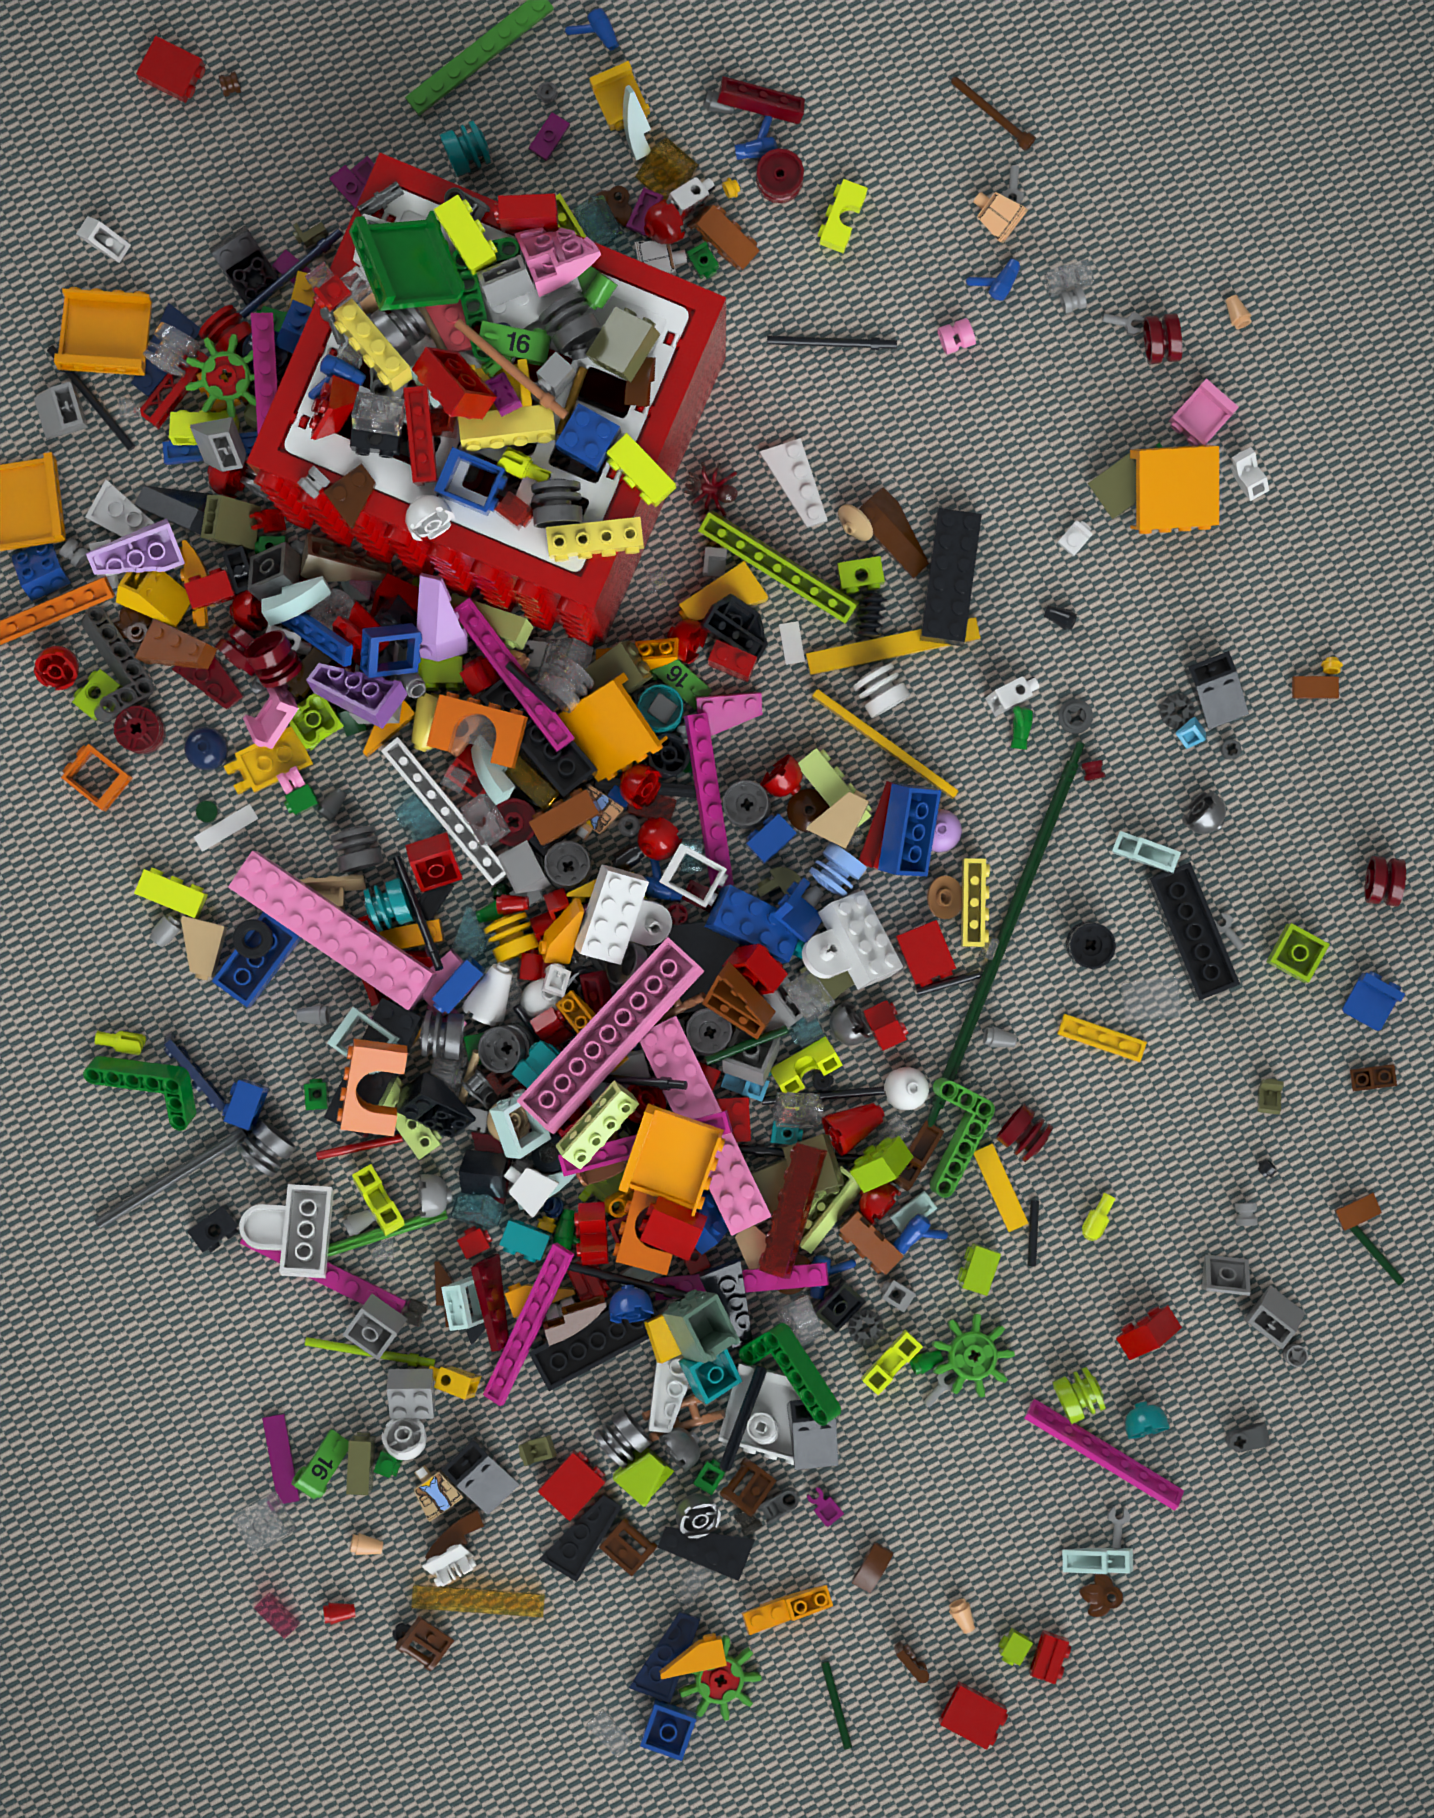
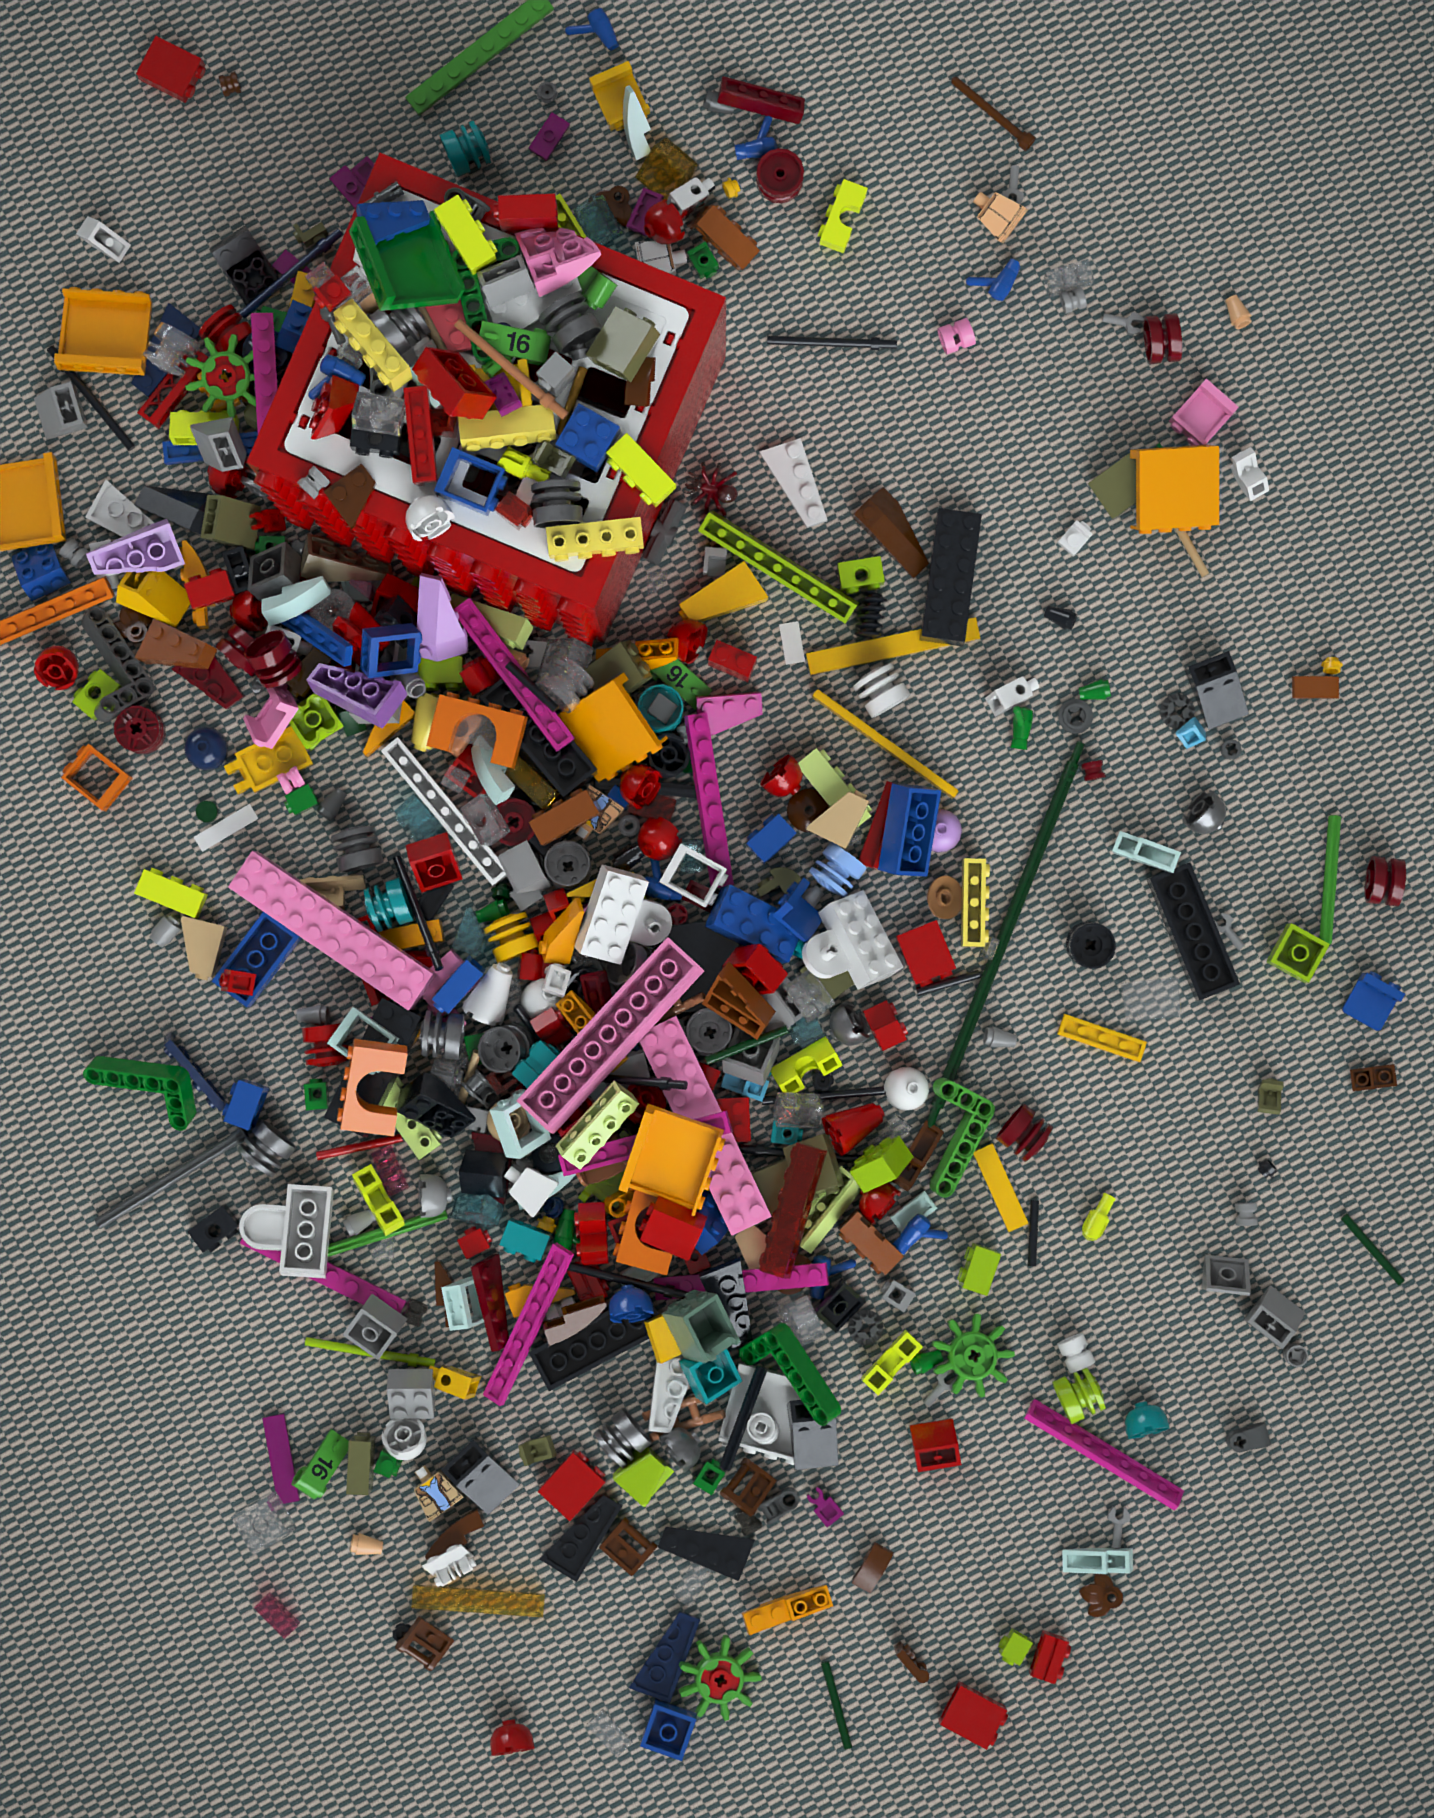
neon yellow arm [95,1031,146,1055] -> none
clear tile [119,397,141,419] -> none
black tyre [233,919,273,959] -> none
red cone [323,1603,355,1625] -> none
black slope [466,1322,486,1345] -> none
red cone [496,894,529,916] -> none
light orange slope [659,1633,727,1679] -> none
flat silver cylinder [676,1493,721,1538] -> none
black wedge [701,594,768,663] -> none
flat silver wheel [723,780,771,829] -> none
tan dish [838,504,873,541] -> none
light nougat cone [949,1598,975,1634] -> none
red brick [1116,1305,1182,1360] -> none
dark orange slope [1334,1192,1382,1231] -> none
none -> red bracket [219,969,256,996]
none -> red wheel [302,1023,350,1067]
none -> blue wing [355,200,431,245]
none -> clear pink slope [371,1145,409,1196]
none -> red cylinder [490,1719,535,1756]
none -> olive bracket [534,441,576,479]
none -> dark grey piece [642,499,687,566]
none -> red slope [909,1418,962,1472]
none -> white wheel [1057,1333,1095,1373]
none -> green cone [1078,679,1111,700]
none -> tan bar [1174,528,1209,577]
none -> bright green axle [1319,815,1341,944]

